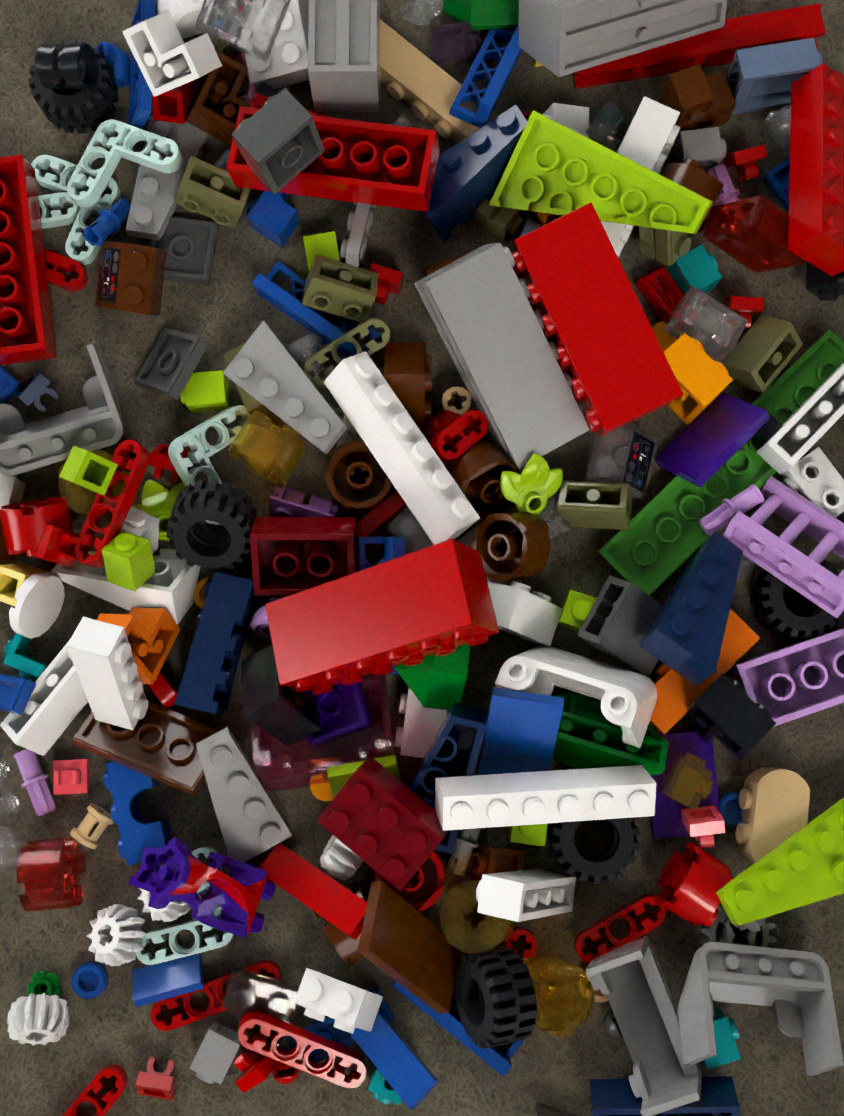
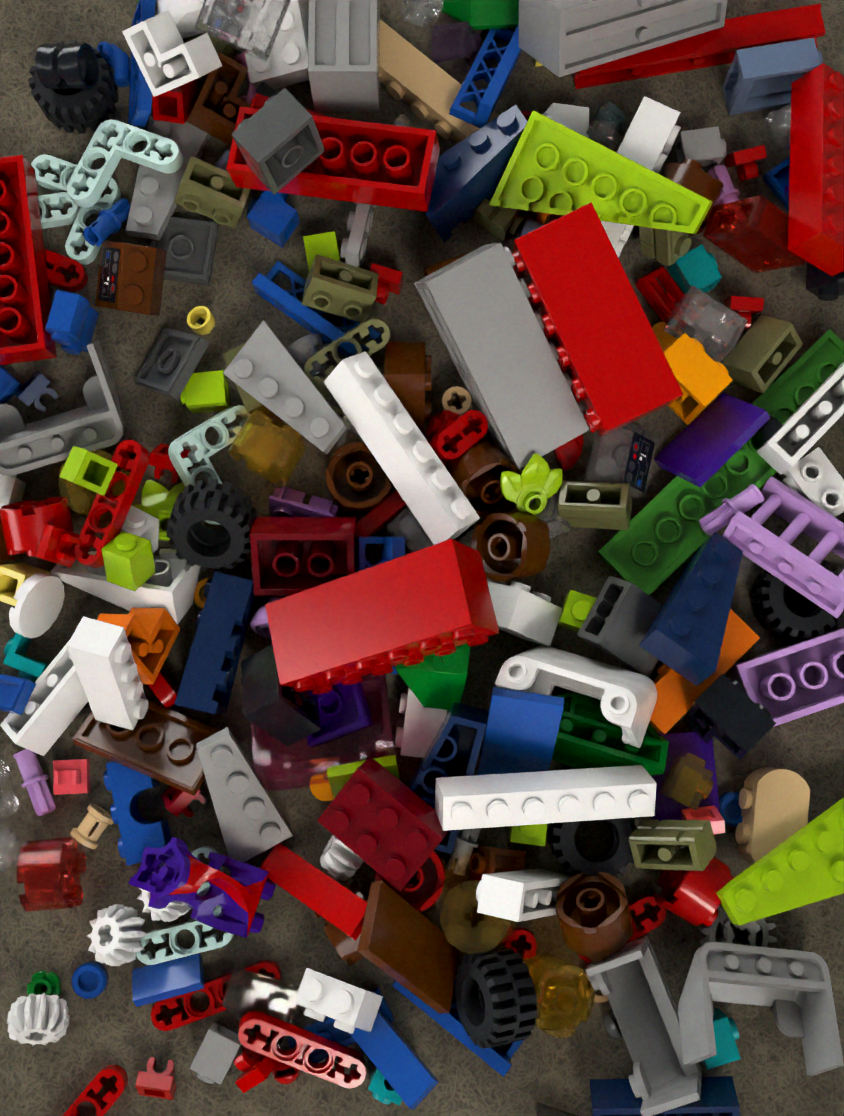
reddish brown brick [659,64,736,138] -> none
none -> blue brick [45,290,99,355]
none -> red tile [161,786,206,817]
none -> light yellow hinge [187,306,215,335]
none -> red tile [553,434,584,473]
none -> reddish brown brick [555,872,633,962]
none -> olive brick [629,819,717,871]

